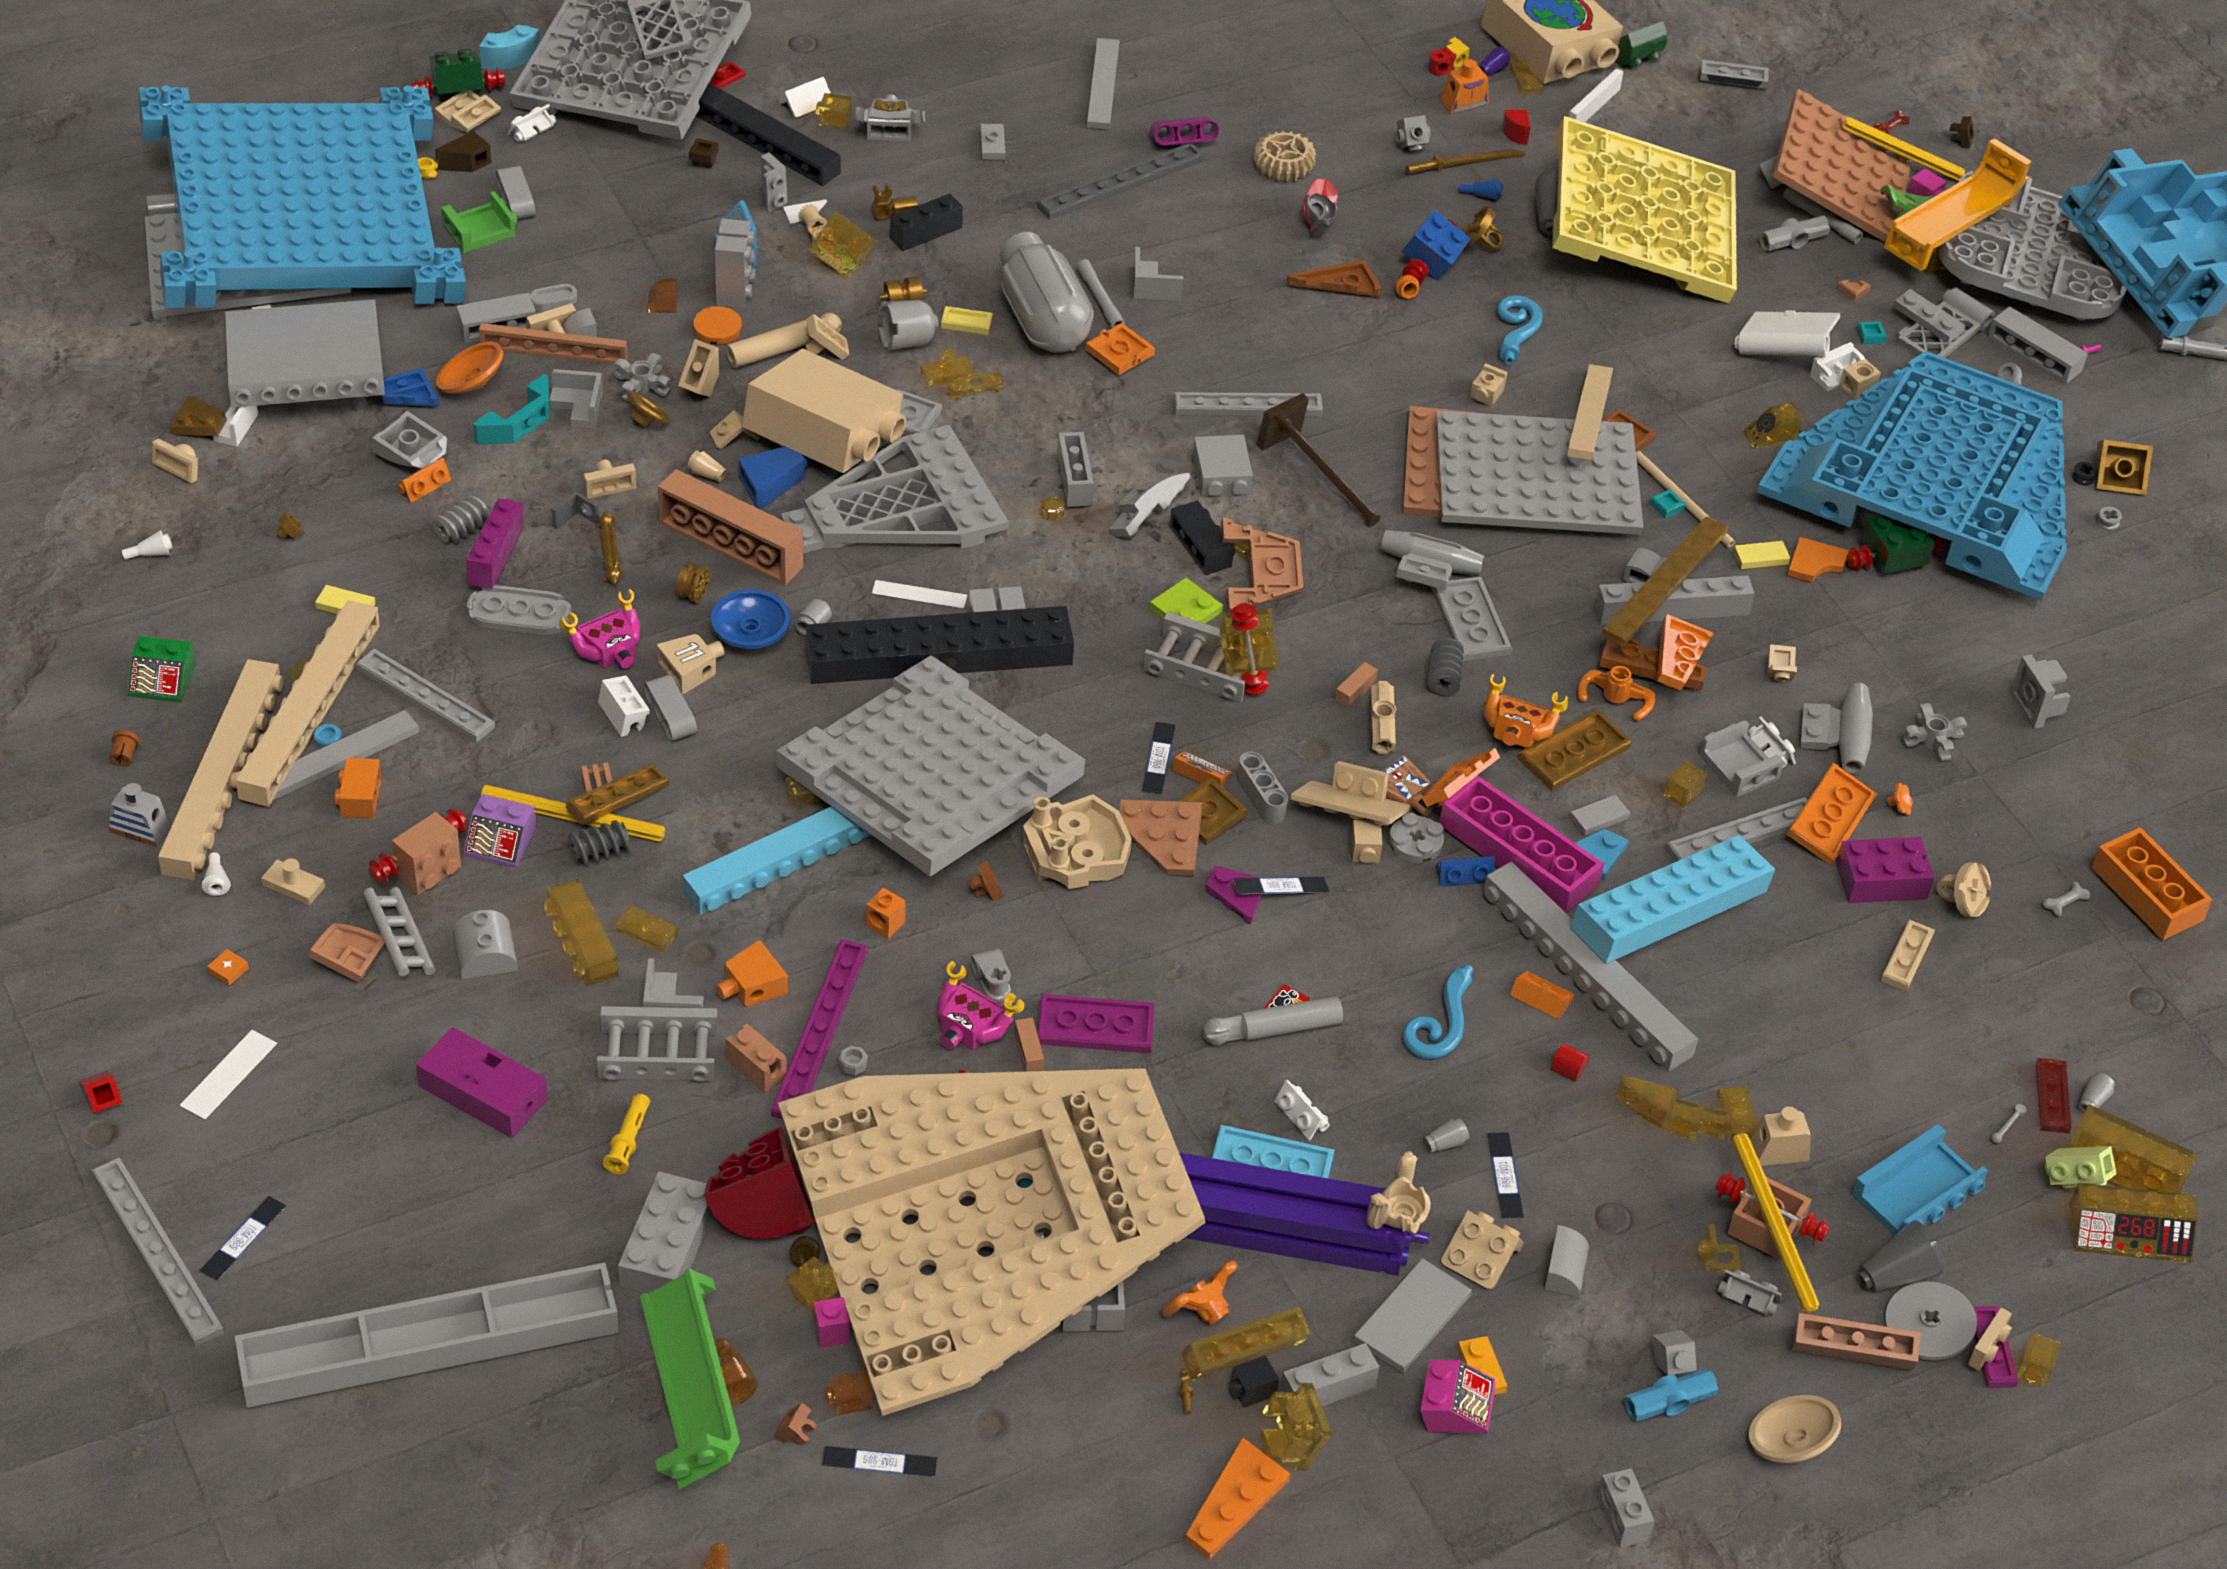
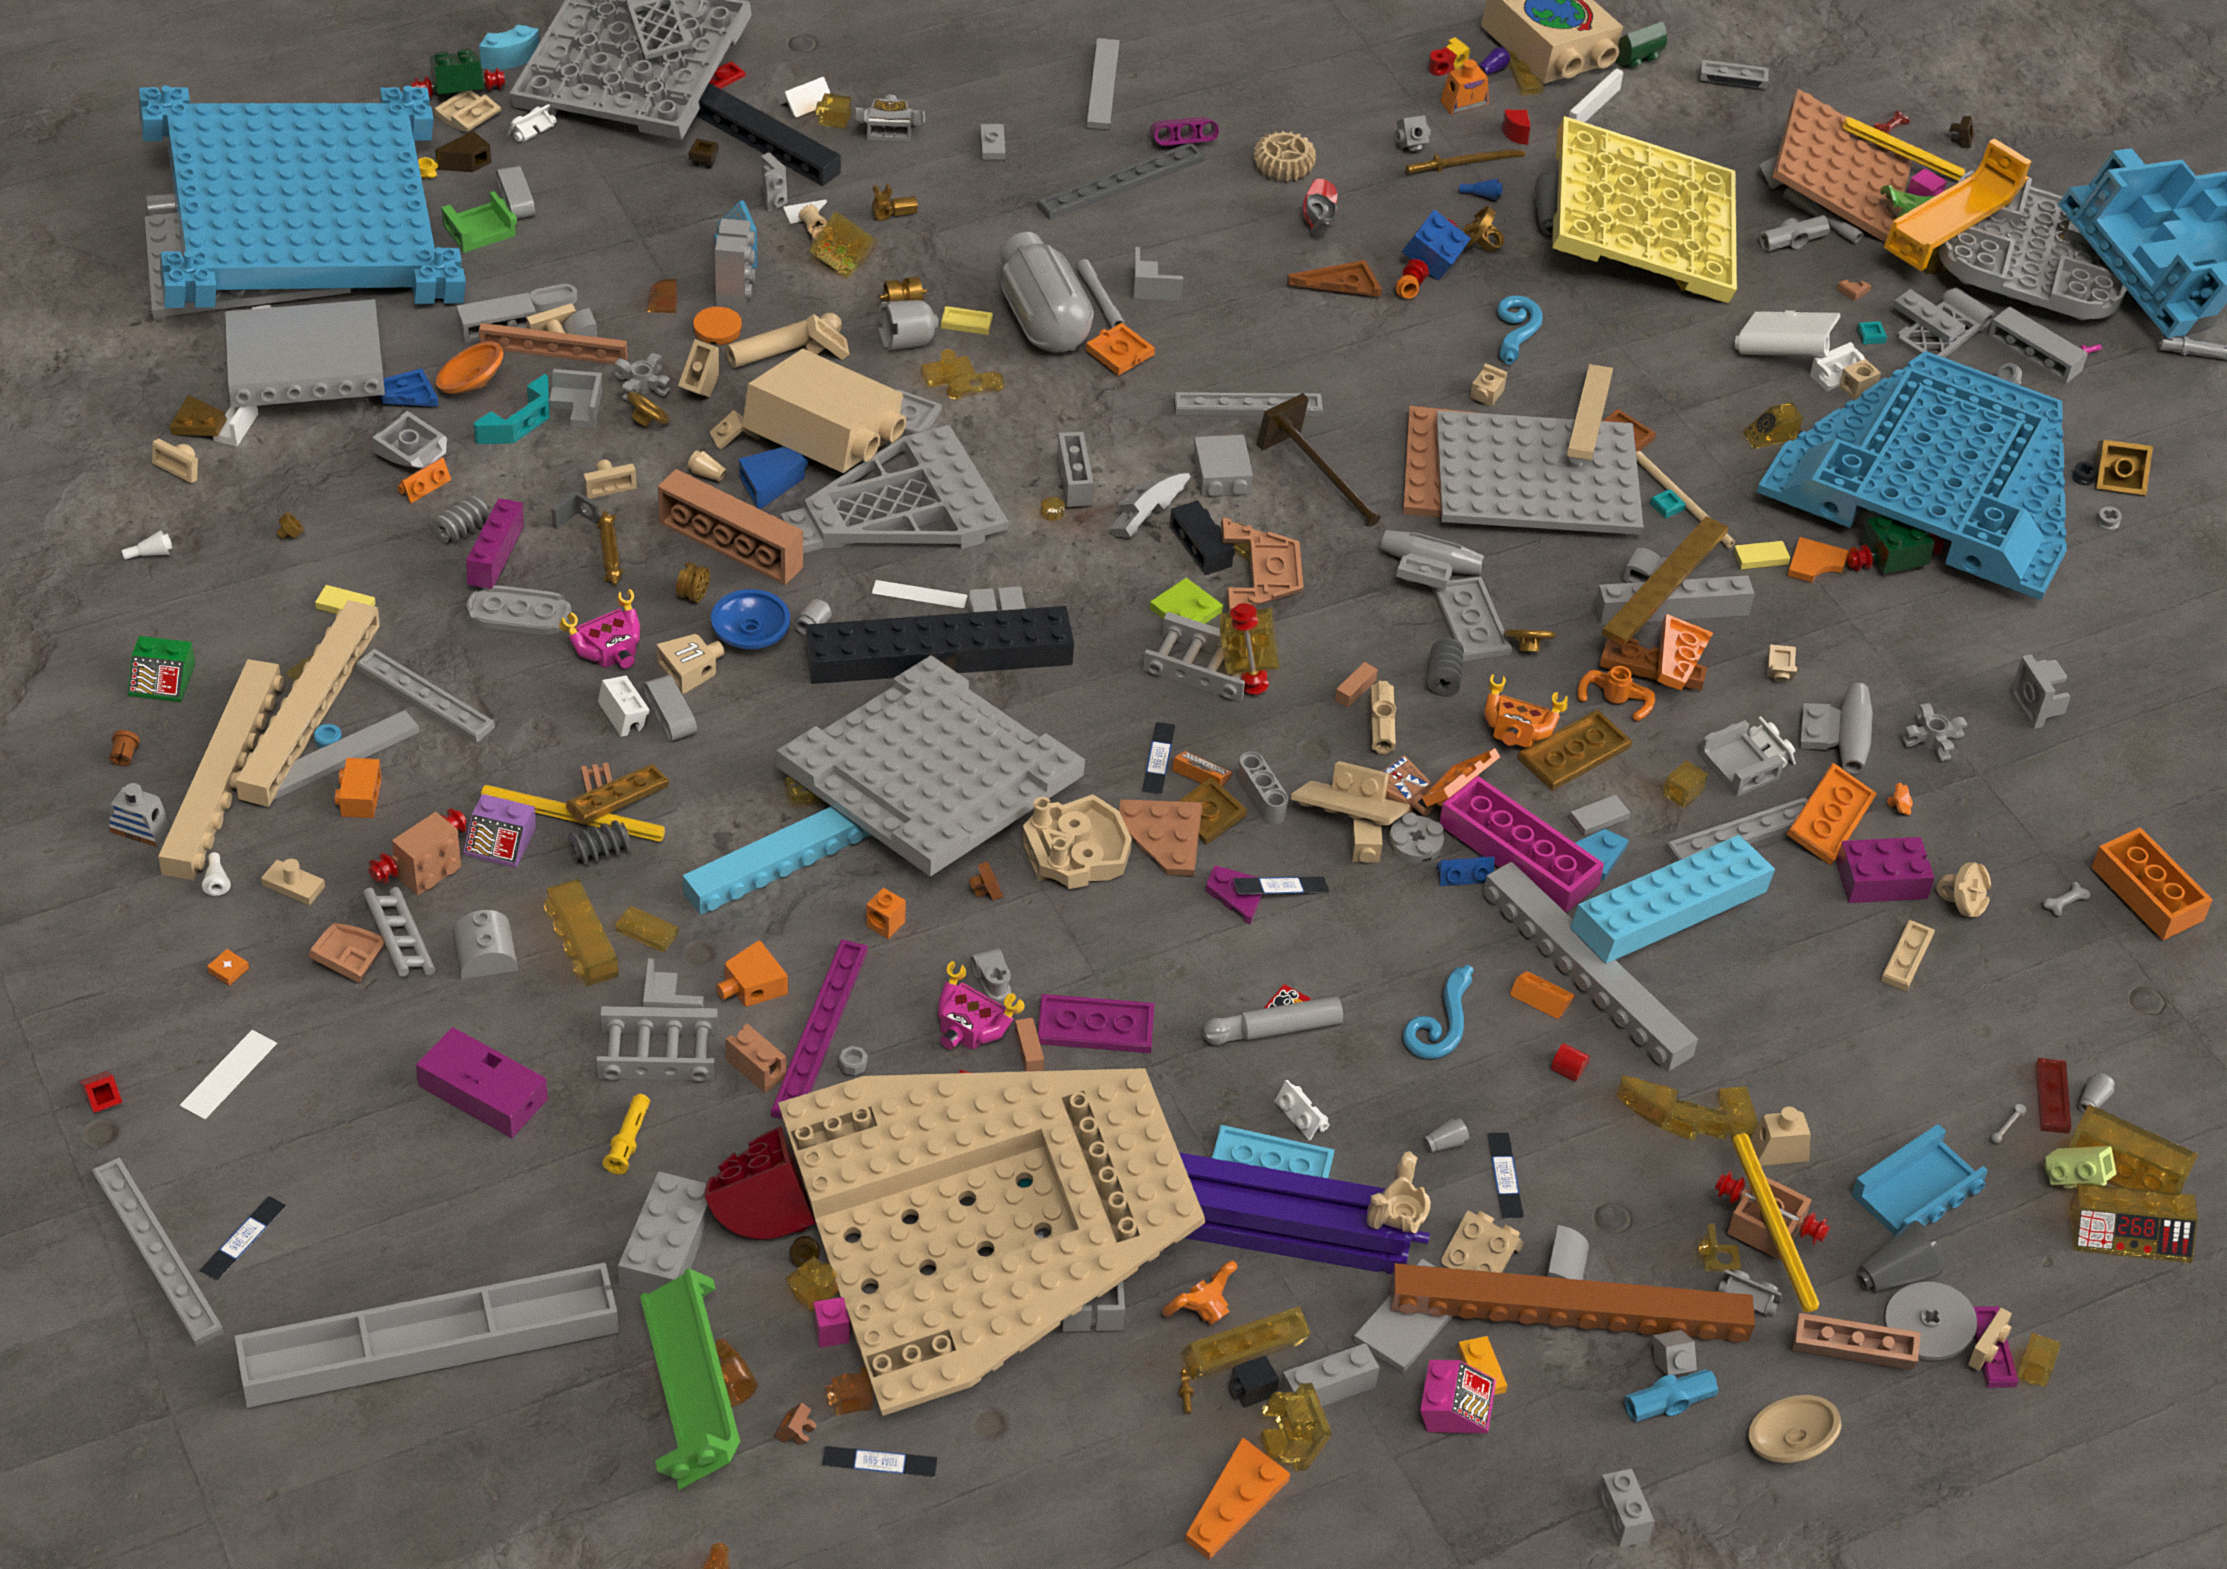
black brick [890,193,963,252] -> none
none -> dark orange brick [1390,1263,1755,1342]
none -> pearl gold piece [1504,629,1556,651]

